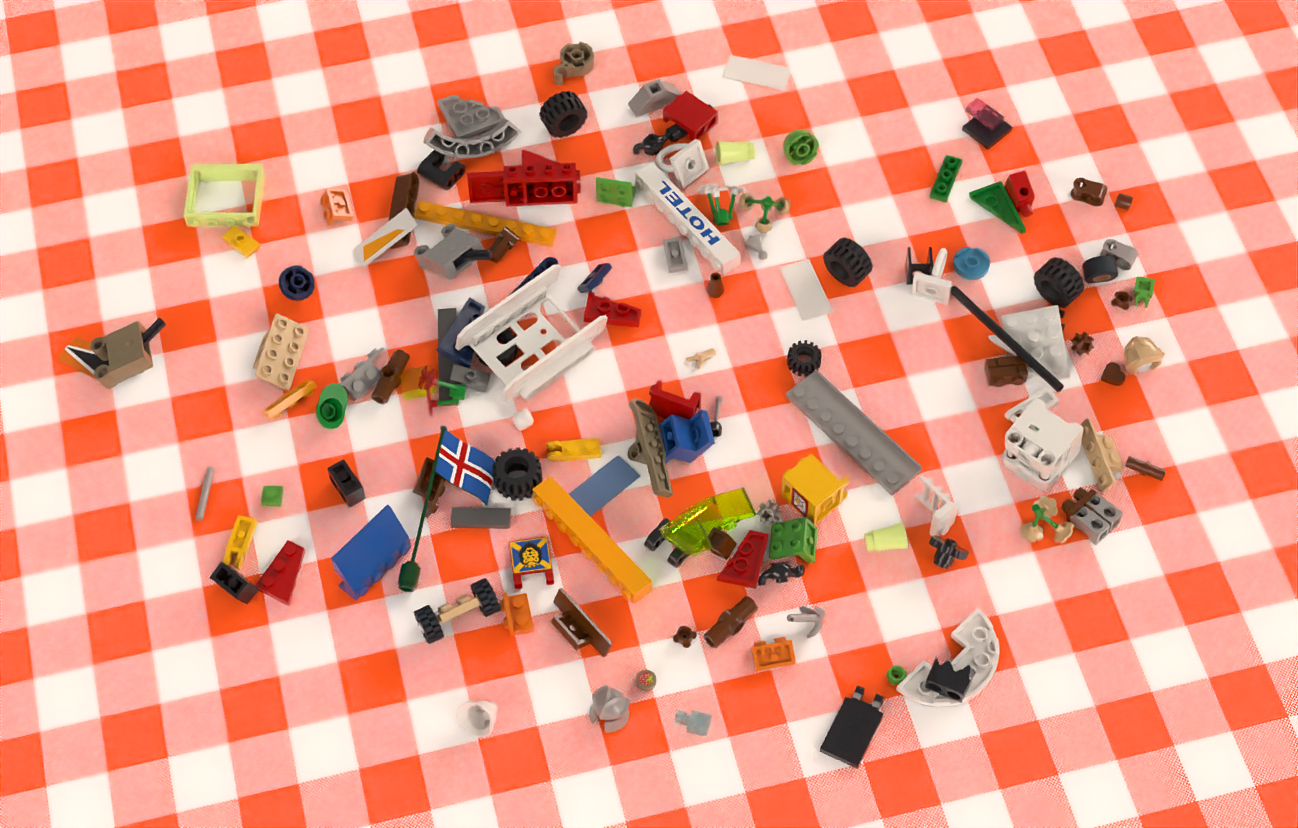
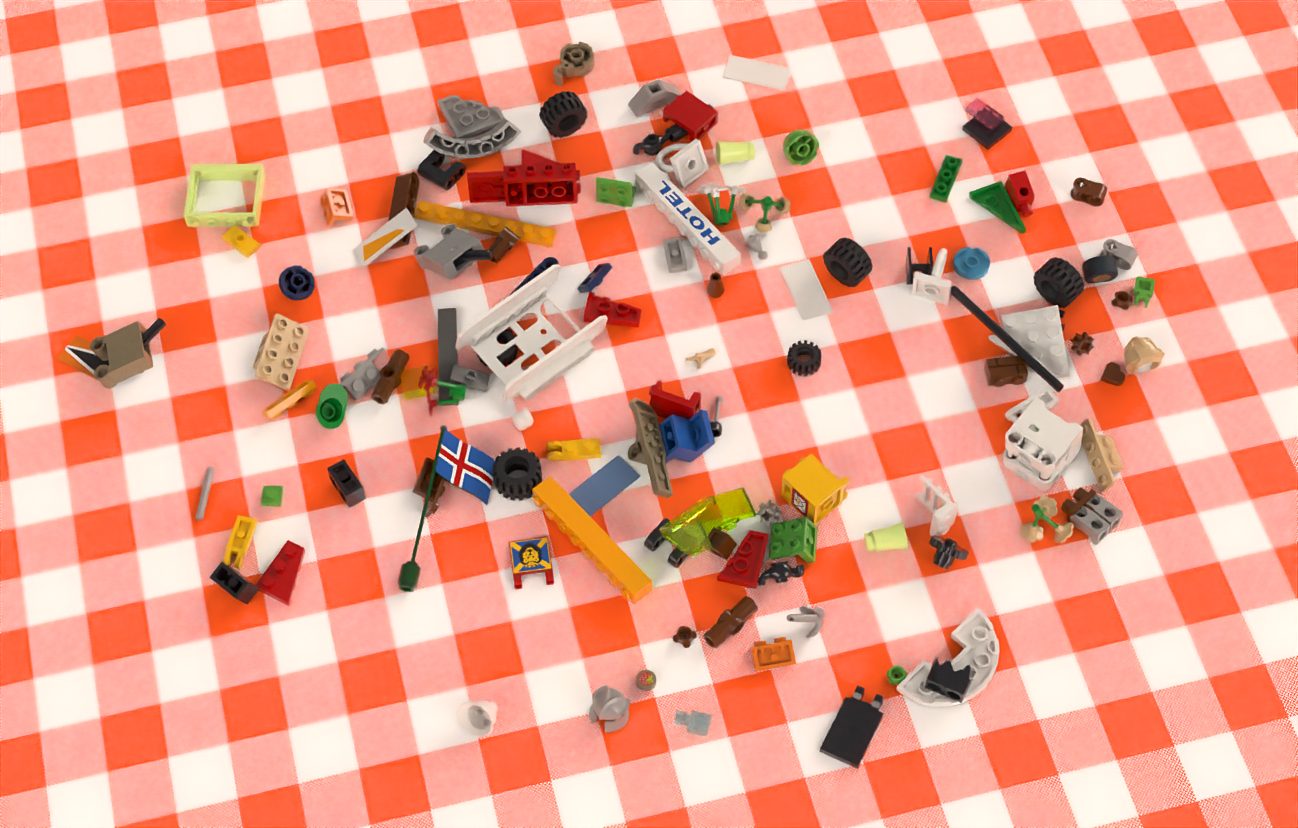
blue piece [331,504,411,600] -> none
black plate [414,578,501,644] -> none
dark blue wing [436,297,485,368] -> none
dark grey tile [451,507,511,529] -> none
orange bracket [500,592,534,636] -> none
reddish brown bracket [551,588,613,658] -> none
light grey plate [786,369,922,496] -> none
reddish brown hose [1114,193,1133,211] -> none
reddish brown pin [1125,455,1166,481] -> none

